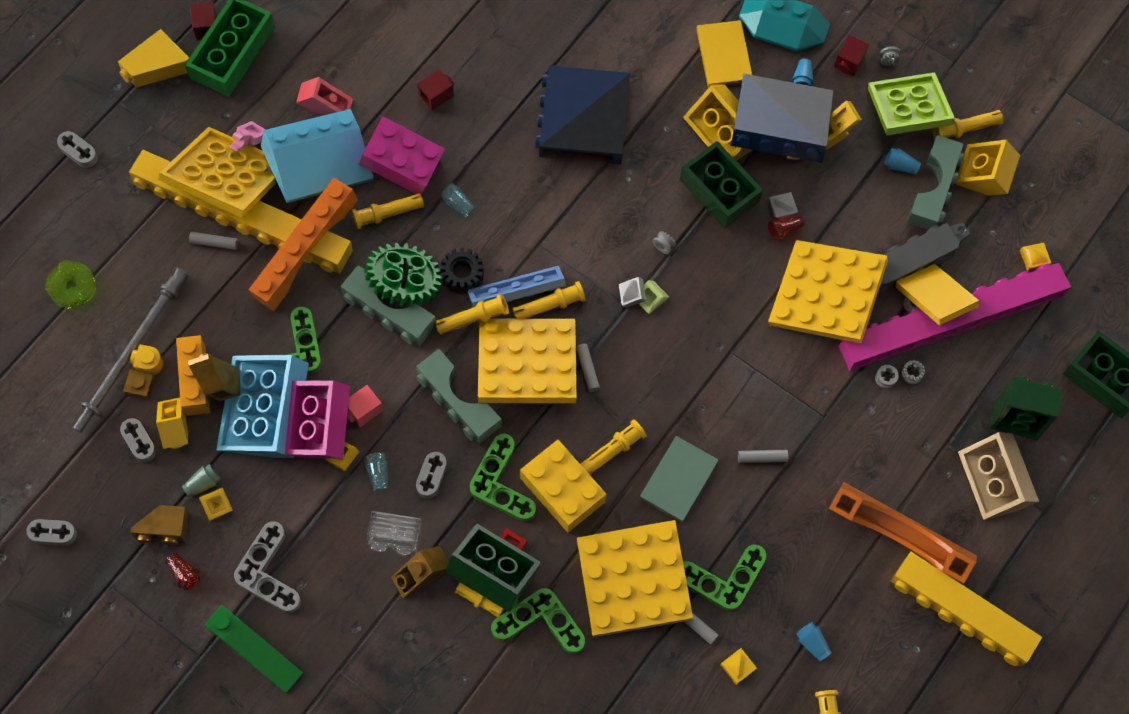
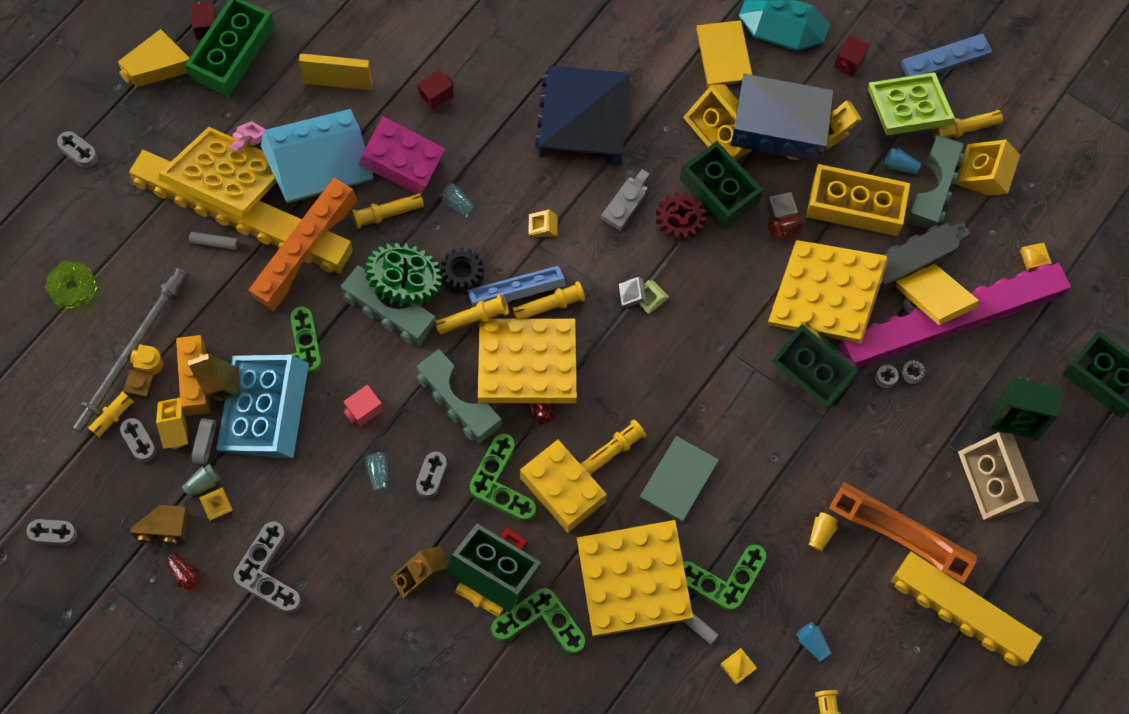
green slope [204,605,303,694] -> none
dark pink brick [285,381,350,459] -> none
coral slope [296,77,353,115] -> none
yellow tile [325,442,359,471] -> none
clear brick [366,511,422,555] -> none
light grey piece [576,344,600,392] -> none
light grey bush [652,231,676,254] -> none
light grey piece [738,450,788,463] -> none
dark azure cone [791,59,814,86] -> none
light grey bush [879,46,901,66] -> none
none -> yellow pin [88,391,134,438]
none -> light grey beam [192,418,216,465]
none -> yellow tile [299,54,373,91]
none -> yellow slope [529,210,558,237]
none -> clear red cone [529,403,555,424]
none -> light grey hinge [601,169,650,231]
none -> dark red gear [655,191,706,242]
none -> dark green brick [771,323,863,408]
none -> yellow brick [806,164,910,237]
none -> yellow cone [809,512,839,552]
none -> medium blue plate [900,34,993,77]

